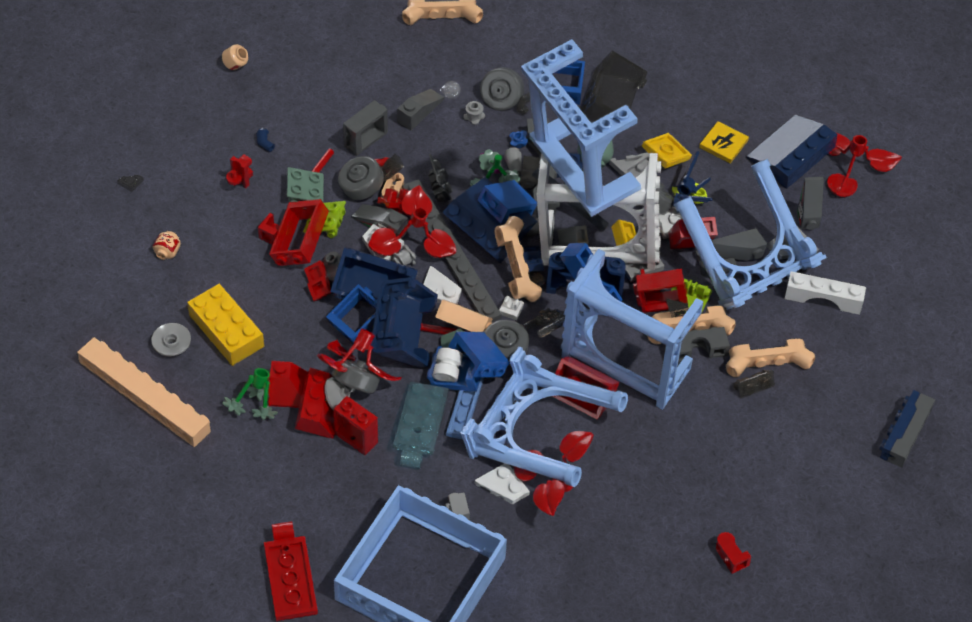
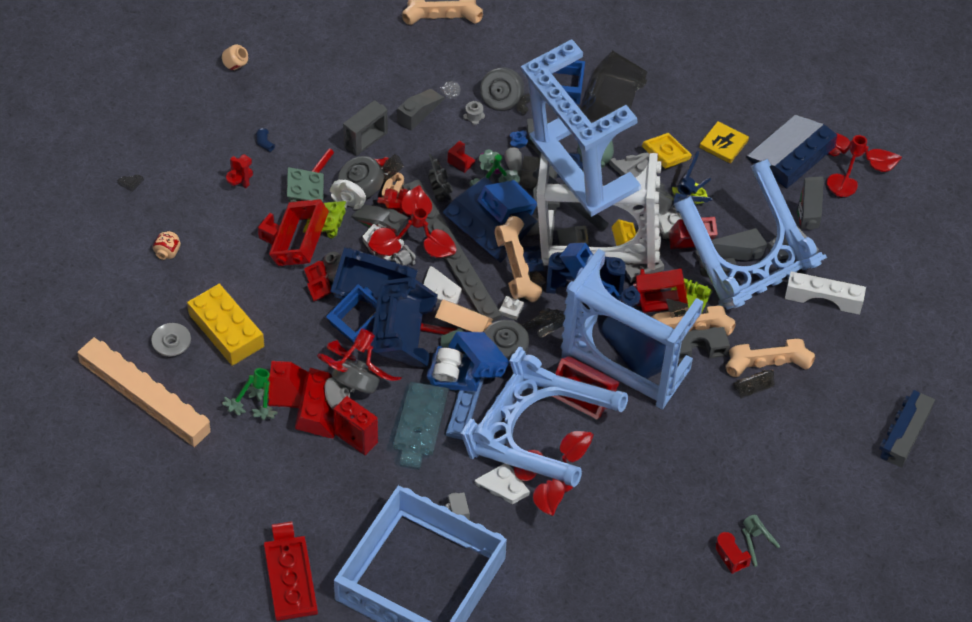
none -> white tile [330,180,366,210]
none -> red panel [448,141,475,173]
none -> dark blue windscreen [602,285,666,379]
none -> sand green plant [742,515,780,567]

